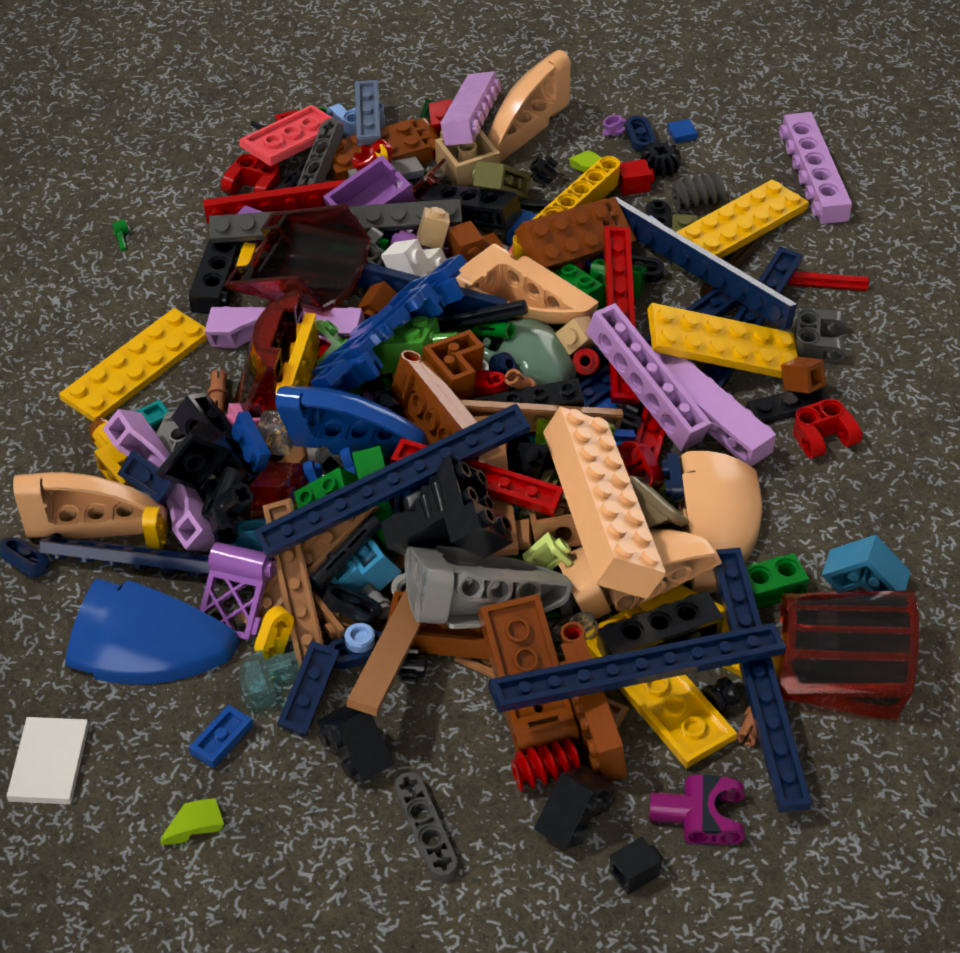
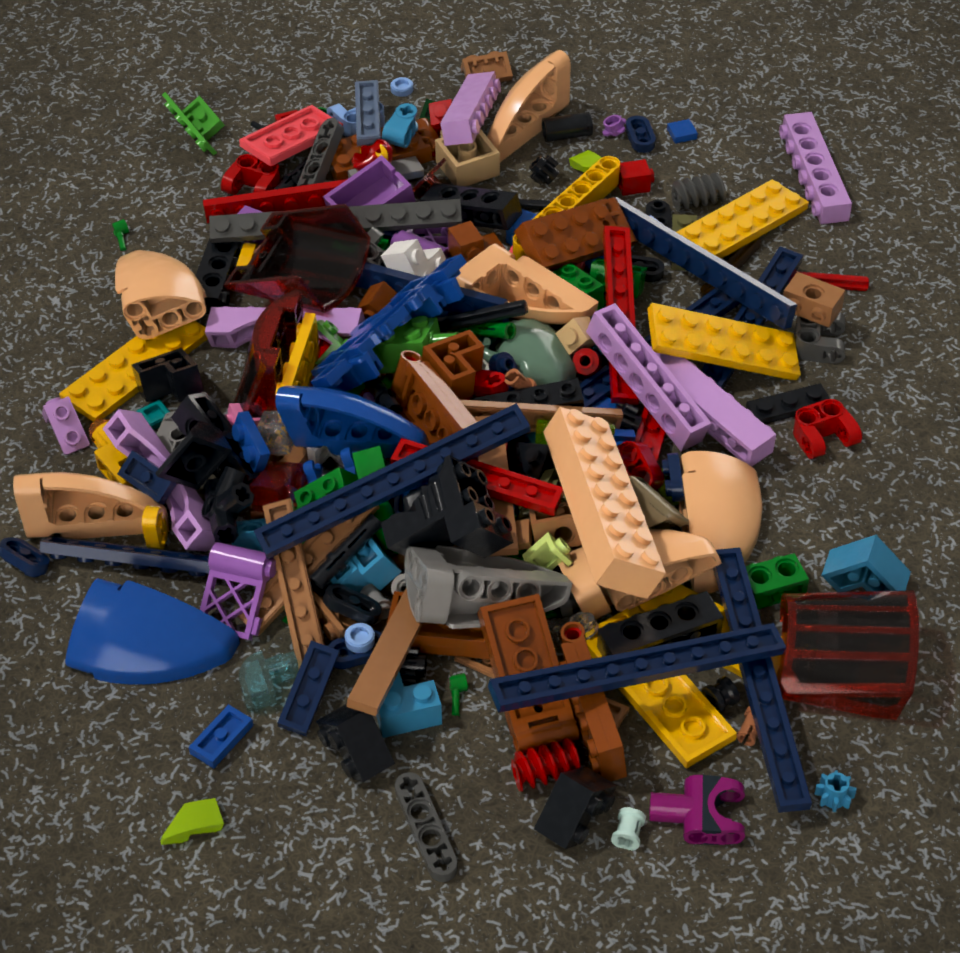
white tile [7,717,89,804] -> none
nougat pin [207,370,228,415] -> none
yellow beam [254,606,294,662] -> none
tan brick [417,207,450,248] -> none
olive brick [472,161,531,199] -> none
black brick [609,836,662,895] -> none
black gear [640,140,681,179] -> none
dark orange brick [781,357,826,394] -> none
none -> lavender bracket [42,396,90,455]
none -> light nougat panel [115,250,207,340]
none -> black brick [131,348,204,402]
none -> bright green bracket [162,92,225,155]
none -> dark azure brick [376,672,442,738]
none -> dark azure piece [382,103,418,148]
none -> light blue tile [390,77,413,97]
none -> green hand [450,673,468,715]
none -> medium nougat bracket [460,51,513,82]
none -> black pin [542,112,593,142]
none -> light aqua bush [611,807,646,851]
none -> medium nougat brick [783,272,845,328]
none -> dark azure gear [815,770,856,812]

